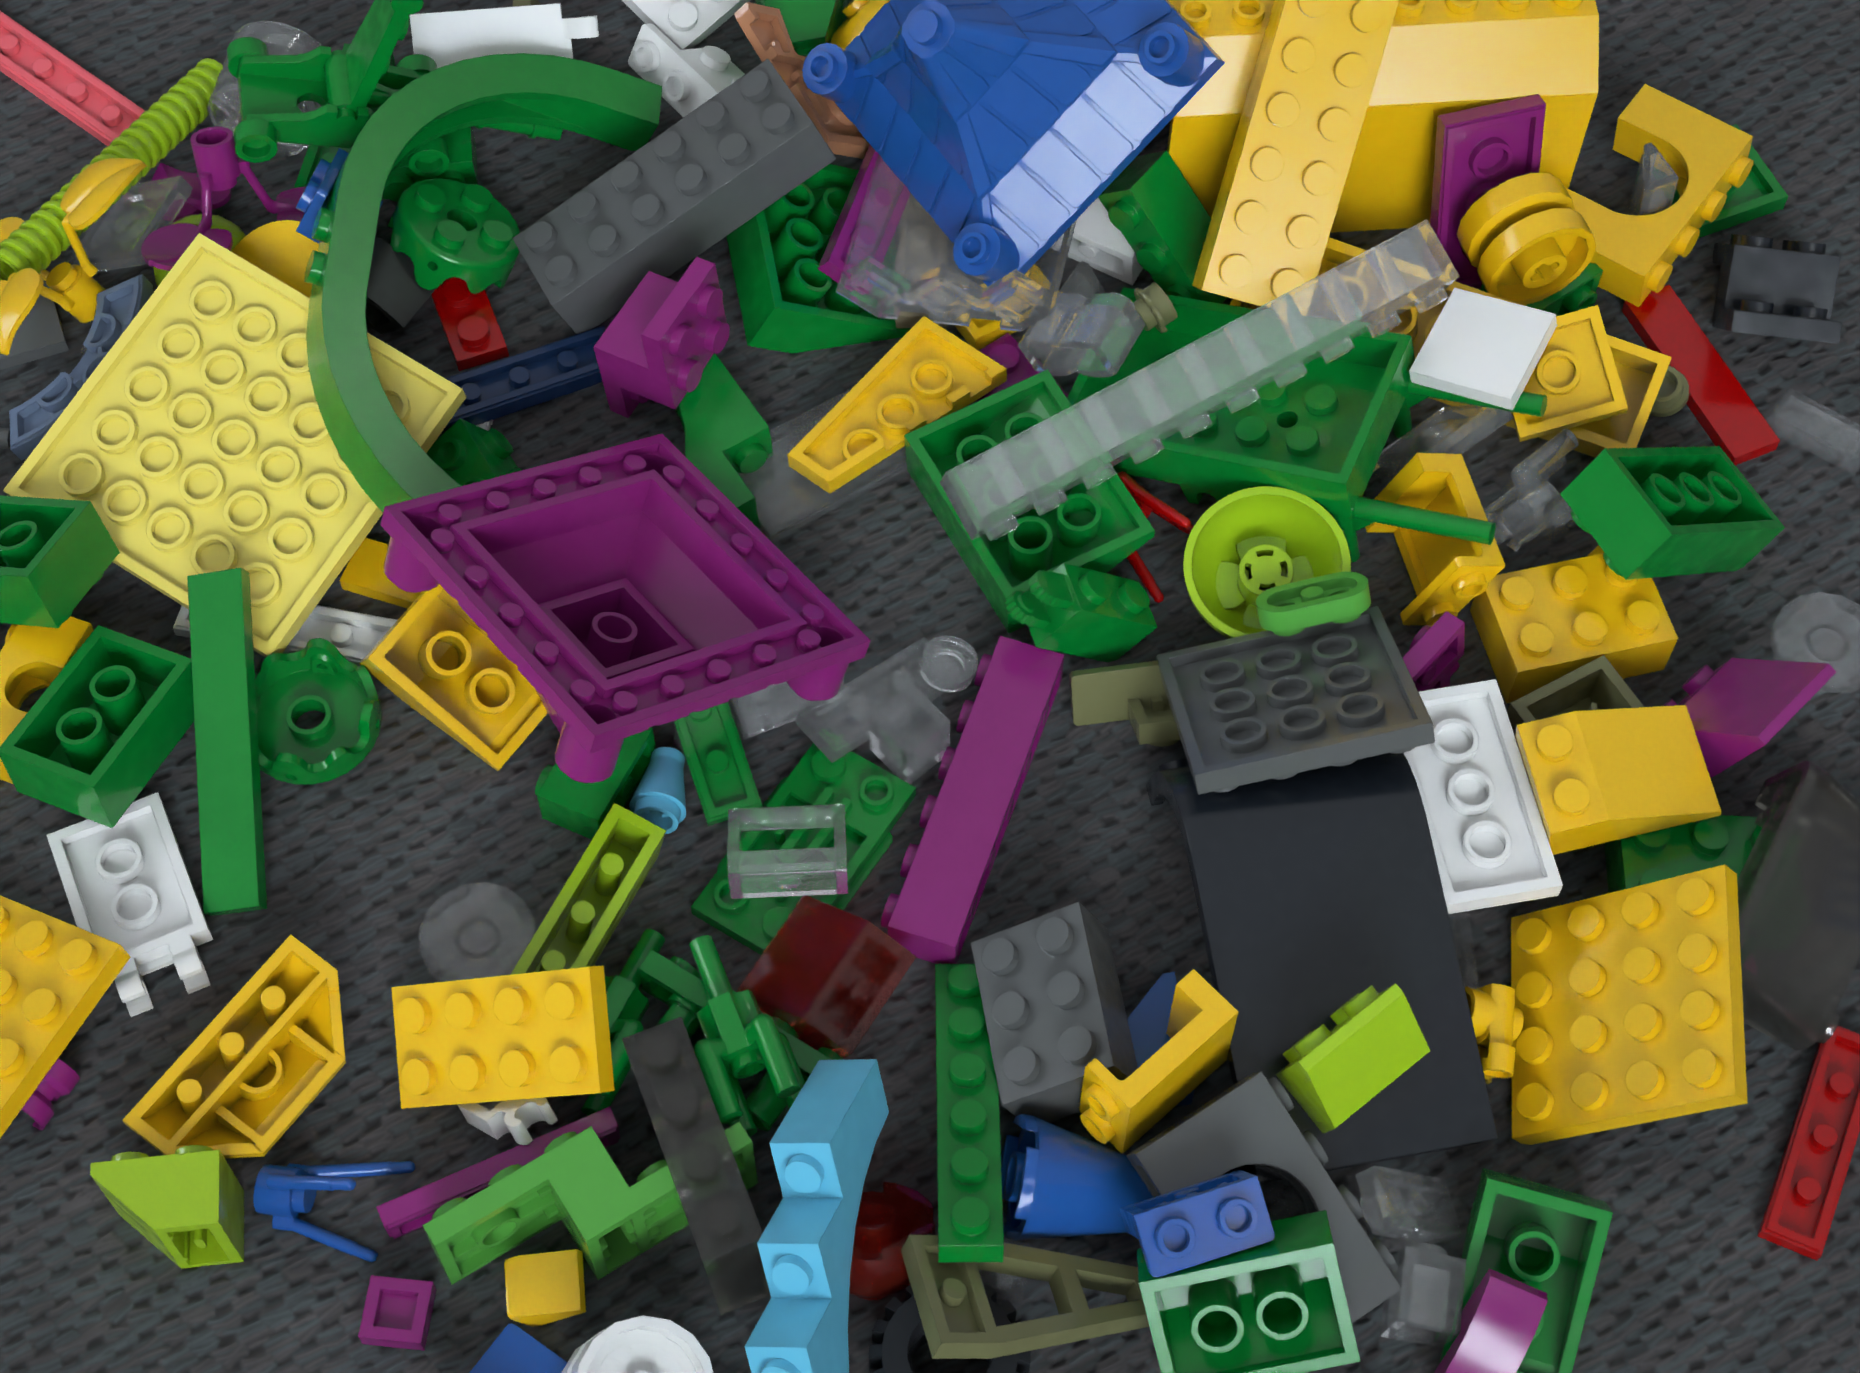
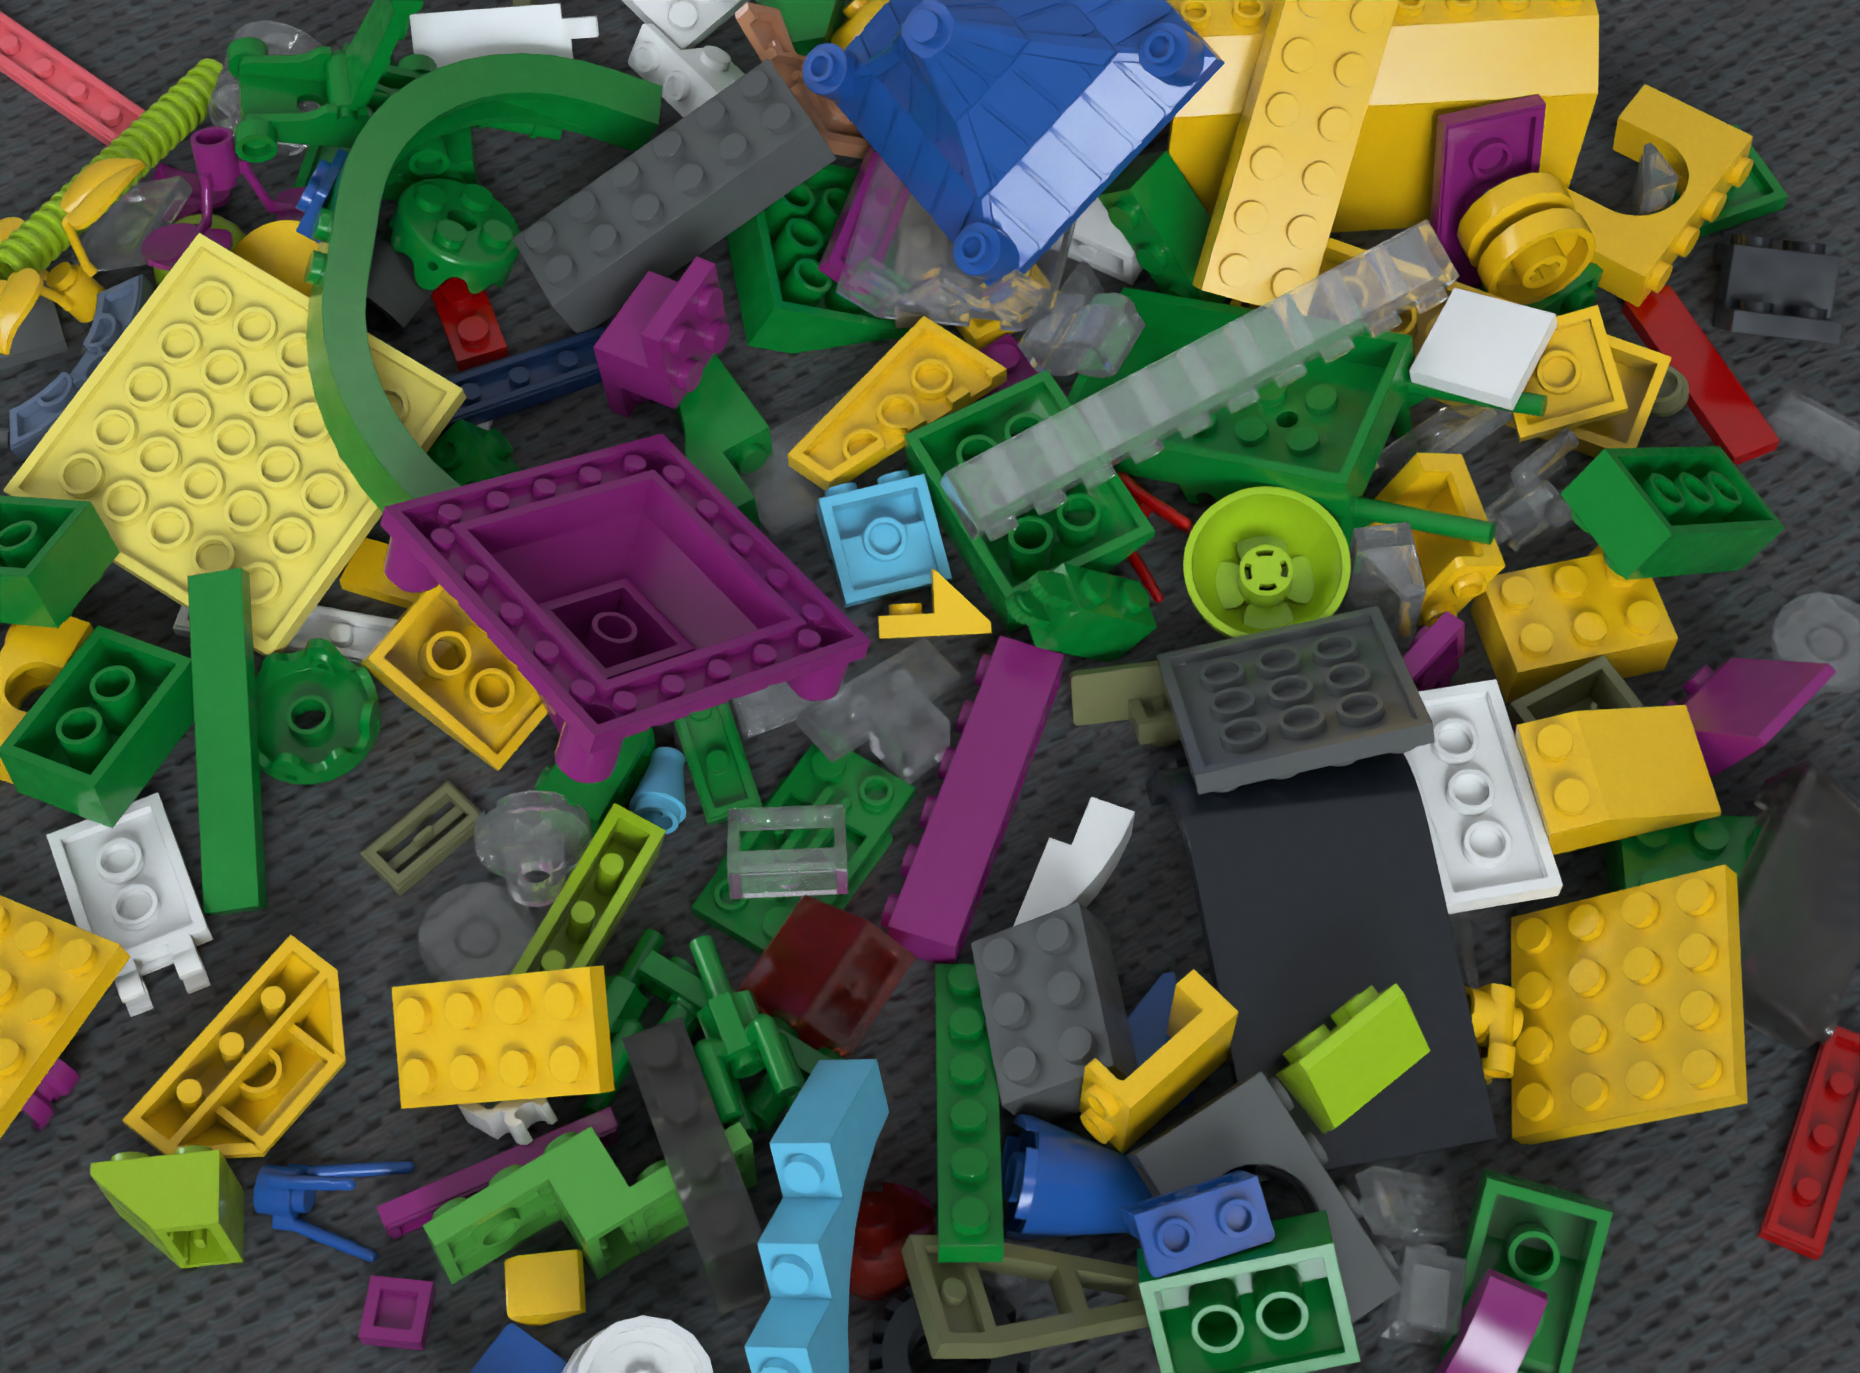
clear tile [919,635,978,692] -> none
olive plate [1130,282,1178,333] -> none
bright green plate [1256,572,1371,636] -> none
none -> olive tile [360,781,488,896]
none -> clear tile [474,790,593,907]
none -> medium azure plate [816,470,952,608]
none -> yellow slope [878,569,992,639]
none -> white slope [1014,797,1135,926]
none -> clear tile [1346,522,1426,653]

